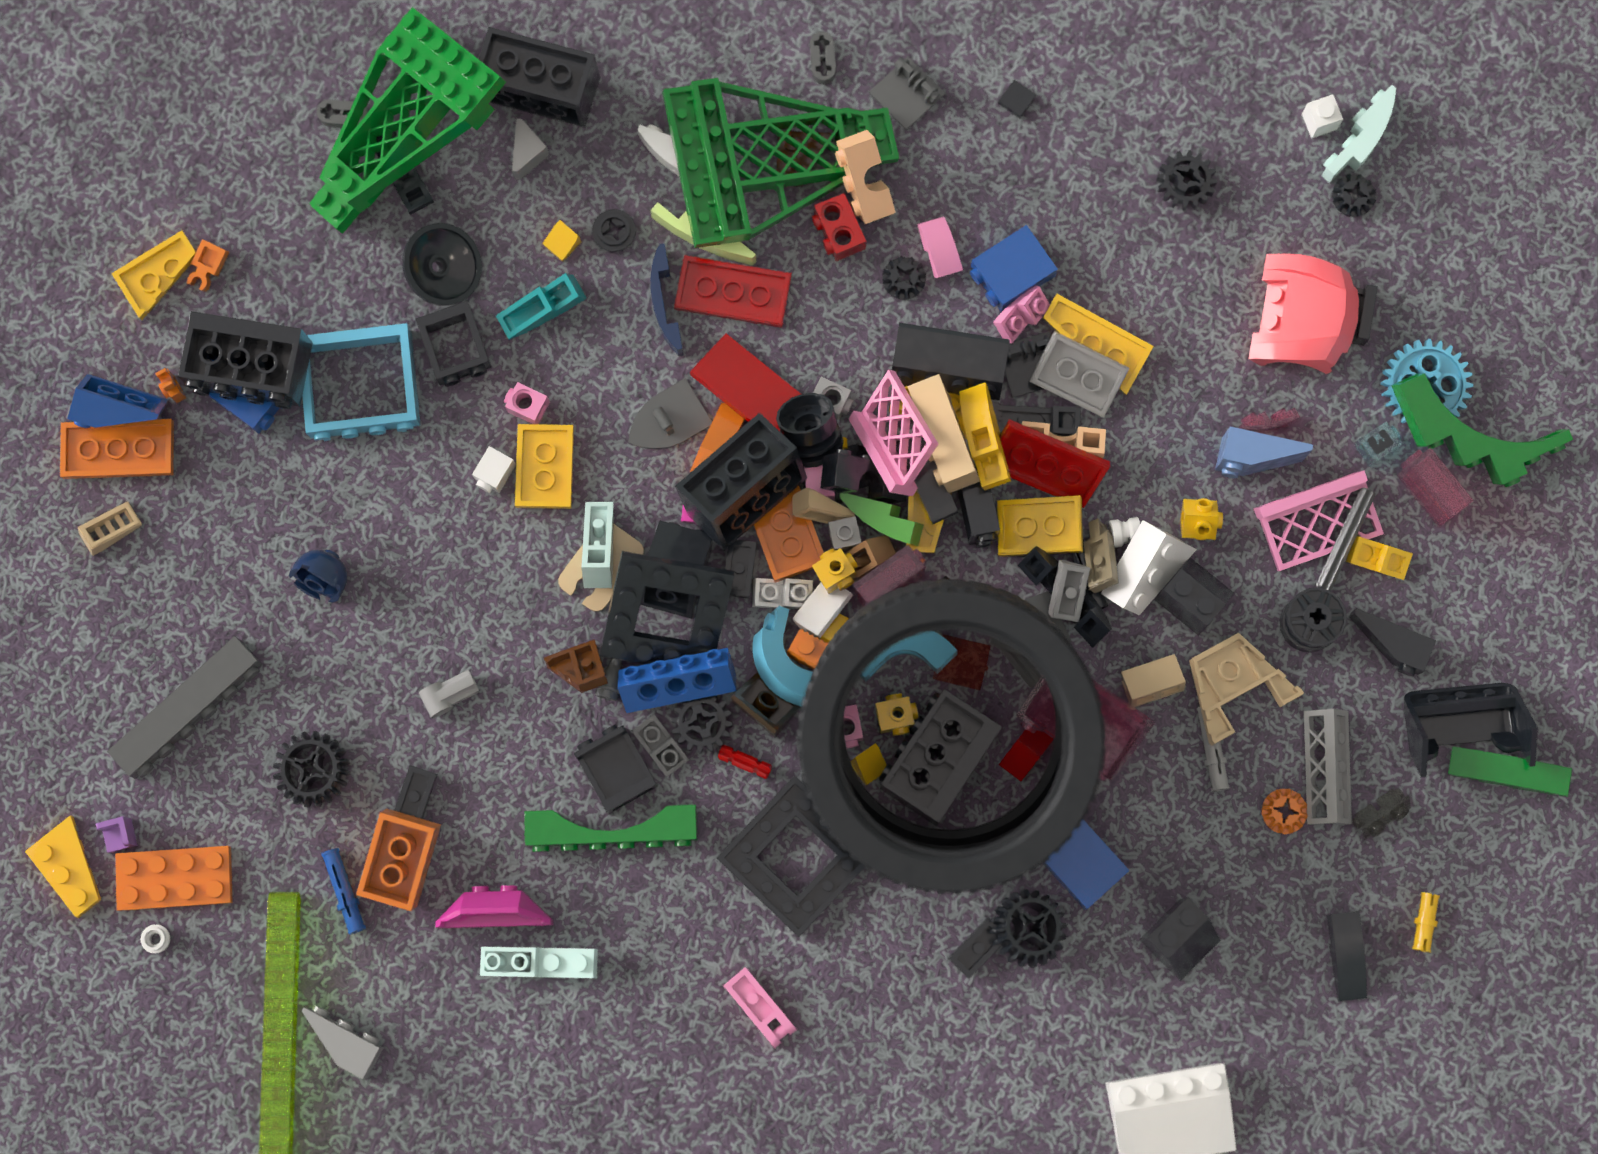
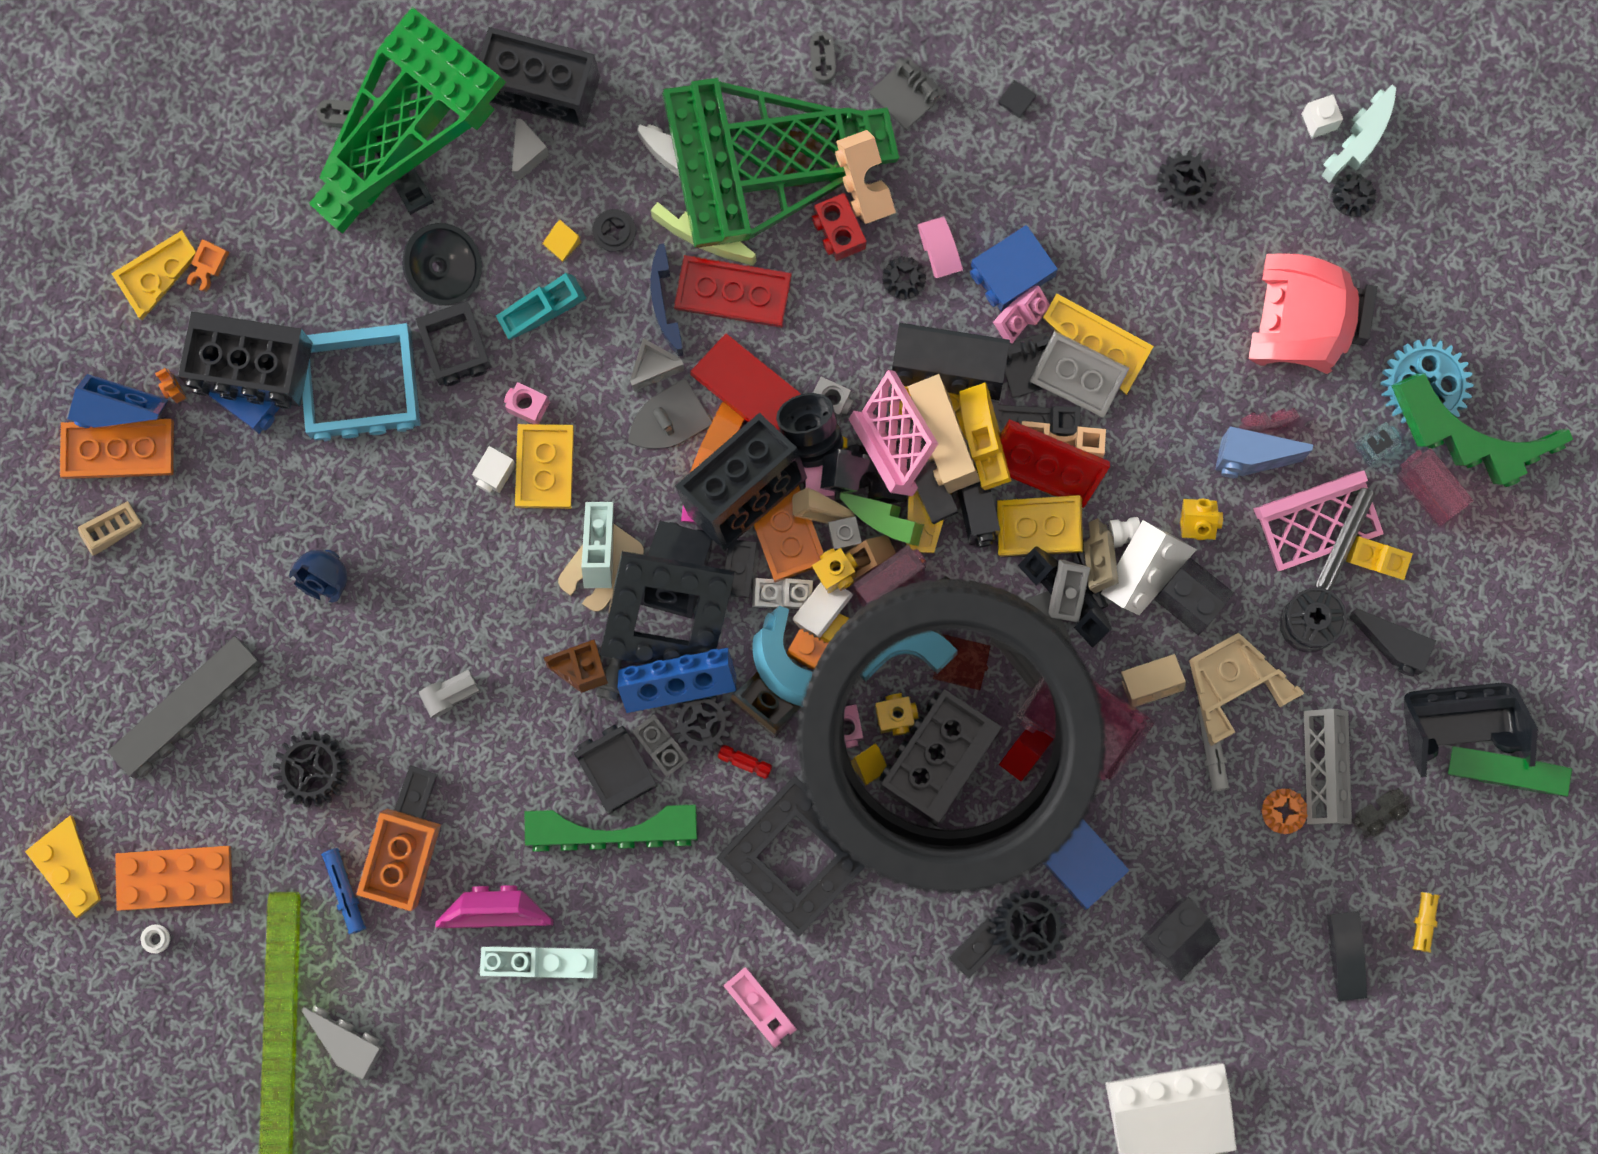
medium lavender panel [96,816,137,853] -> none
none -> light grey slope [630,338,685,391]

